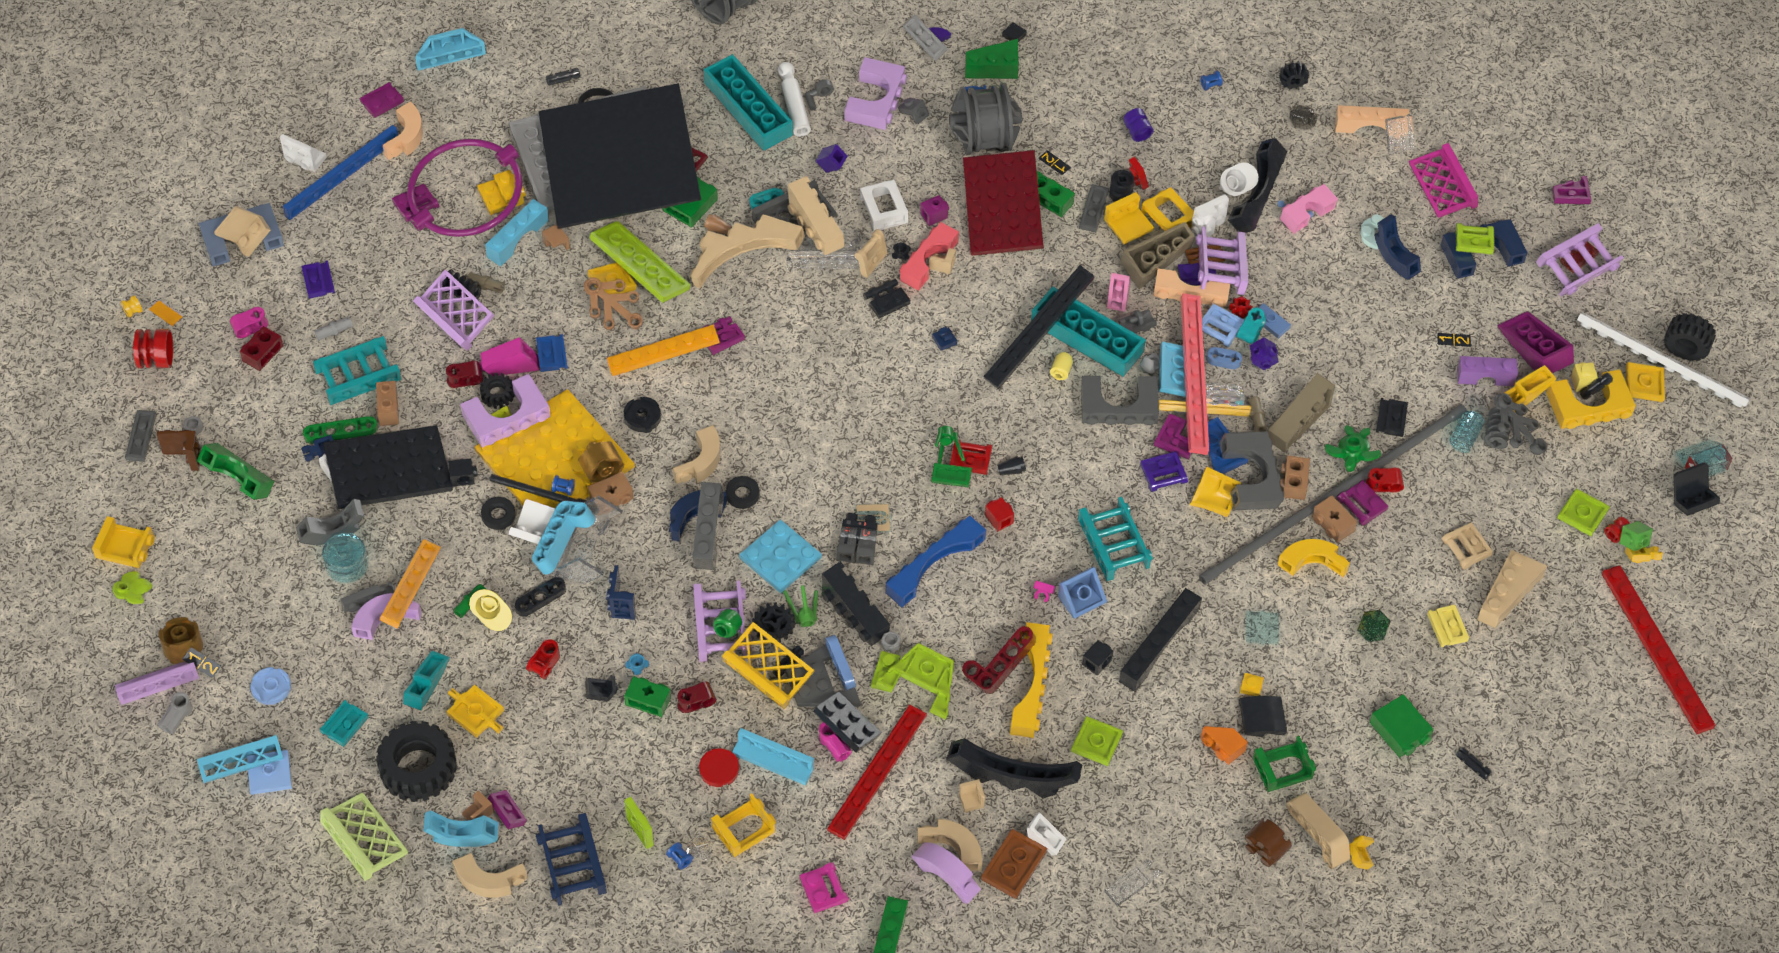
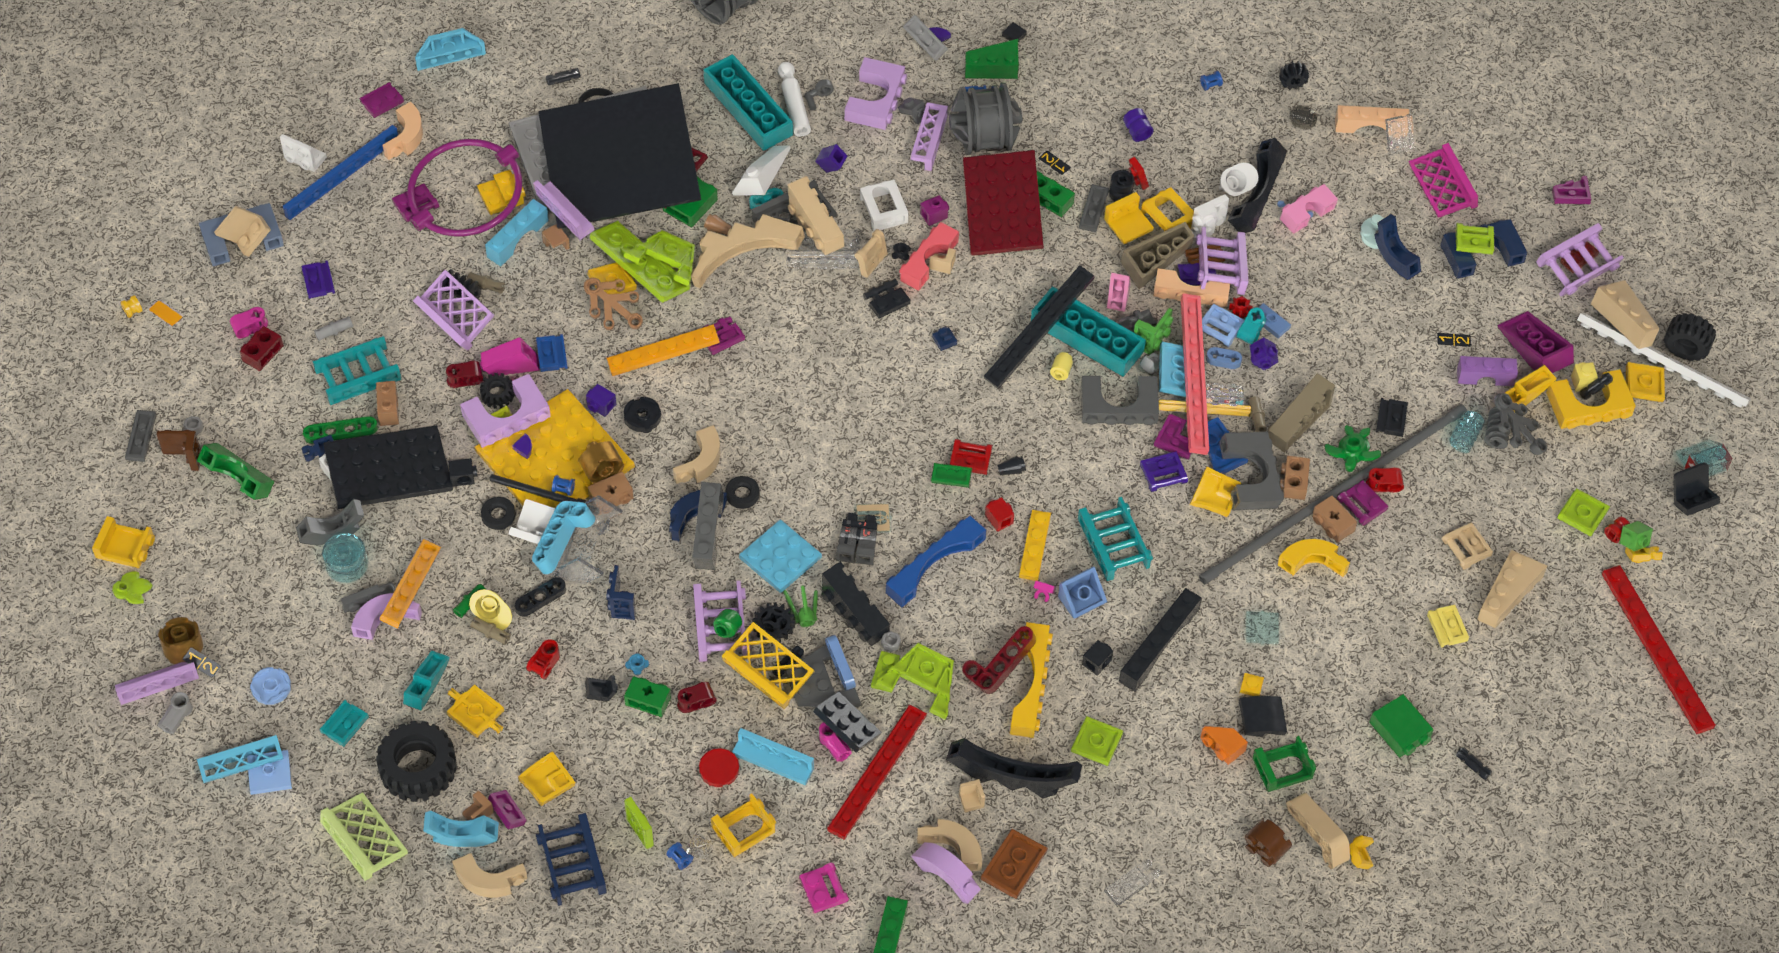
red wheel [133,329,174,369] -> none
green plant [934,426,965,464] -> none
white slope [1027,812,1066,855] -> none
clear green brick [1357,609,1391,642] -> none
none -> dark tan pin [470,616,511,645]
none -> dark purple tile [512,433,532,459]
none -> yellow plate [518,751,576,806]
none -> lavender fence [533,180,594,240]
none -> dark purple brick [586,384,617,417]
none -> lime wing [624,230,695,286]
none -> white wedge [732,145,791,196]
none -> lavender fence [911,102,948,171]
none -> yellow plate [1019,510,1051,581]
none -> bright green bracket [1134,308,1174,355]
none -> tan wedge [1591,280,1660,349]

